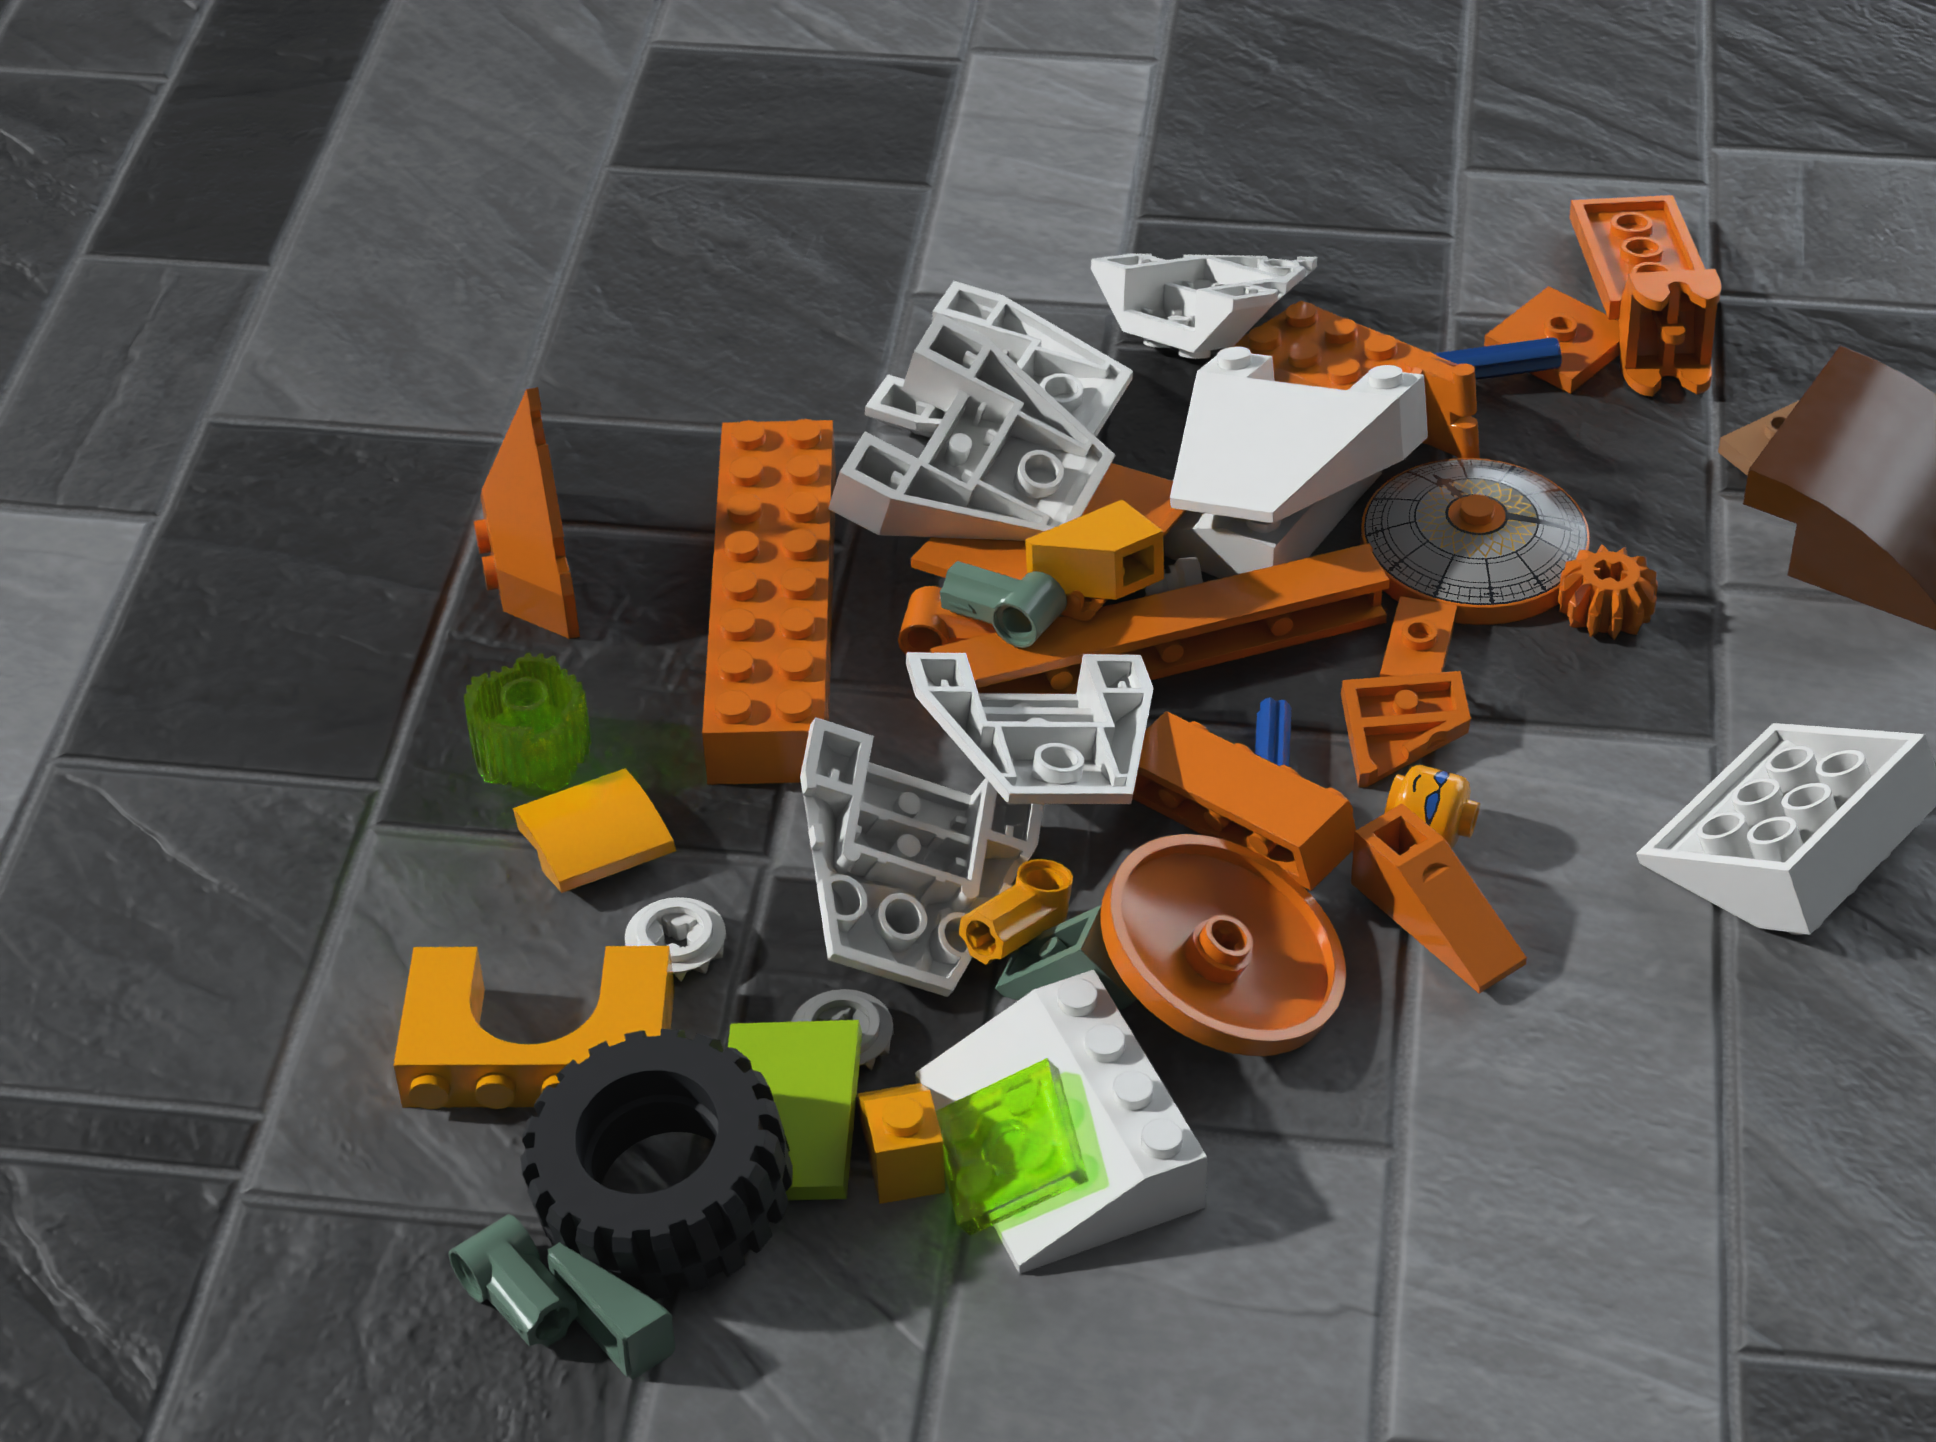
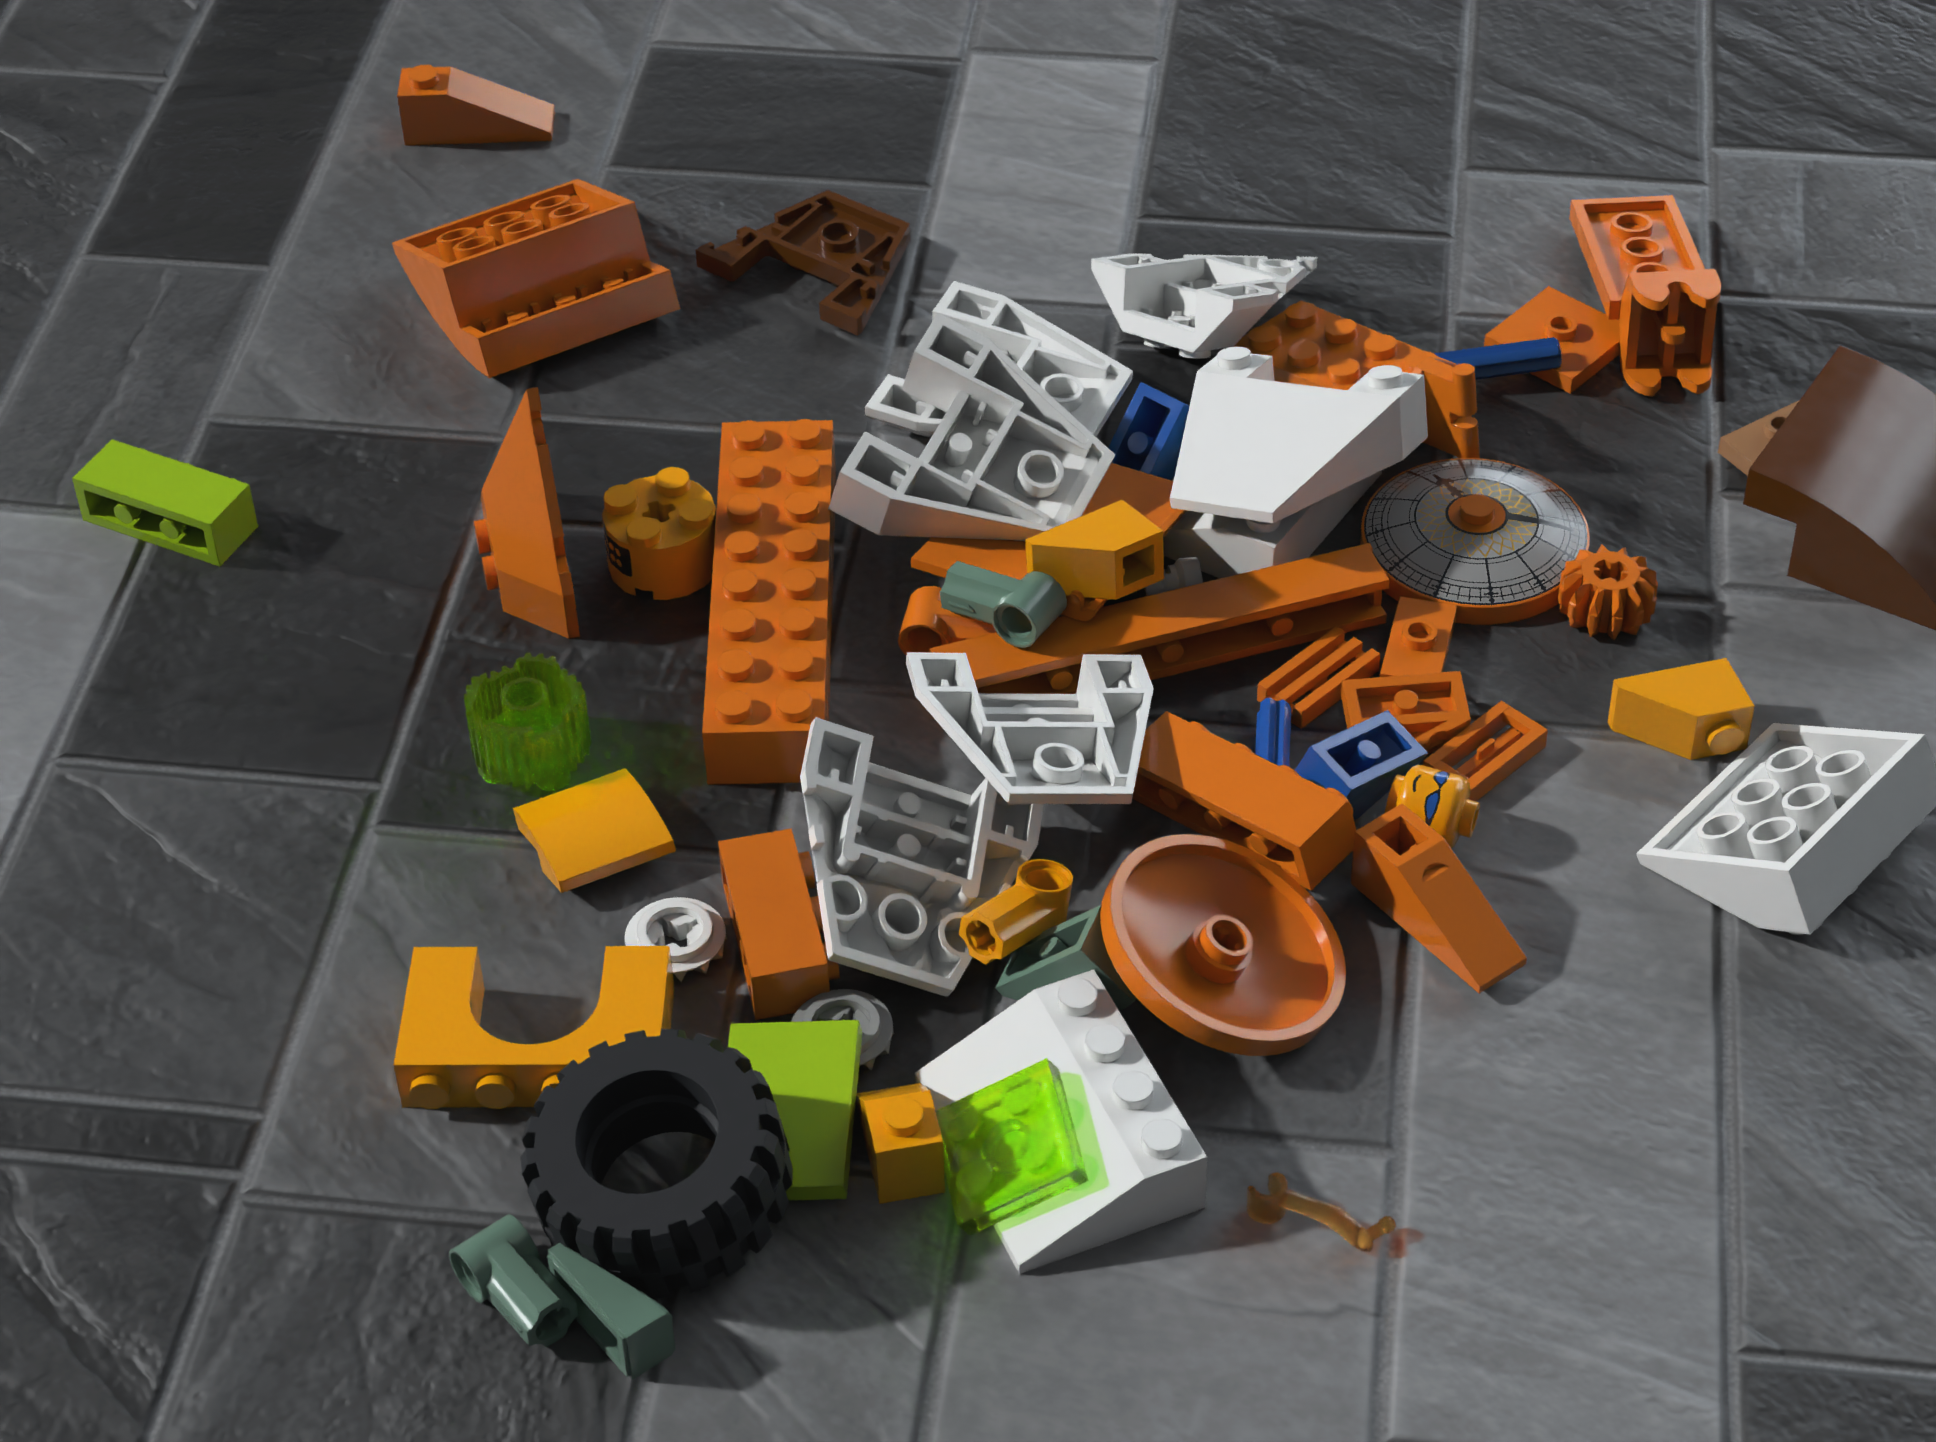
none -> lime brick [72,439,258,567]
none -> orange slope [392,179,680,378]
none -> orange slope [397,65,555,145]
none -> light orange brick [602,467,716,600]
none -> reddish brown wing [695,190,911,336]
none -> orange brick [718,828,840,1020]
none -> blue slope [1108,382,1190,480]
none -> clear orange piece [1247,1172,1396,1252]
none -> orange tile [1257,626,1381,729]
none -> blue slope [1295,710,1428,820]
none -> orange tile [1423,700,1548,801]
none -> light orange slope [1607,658,1755,760]

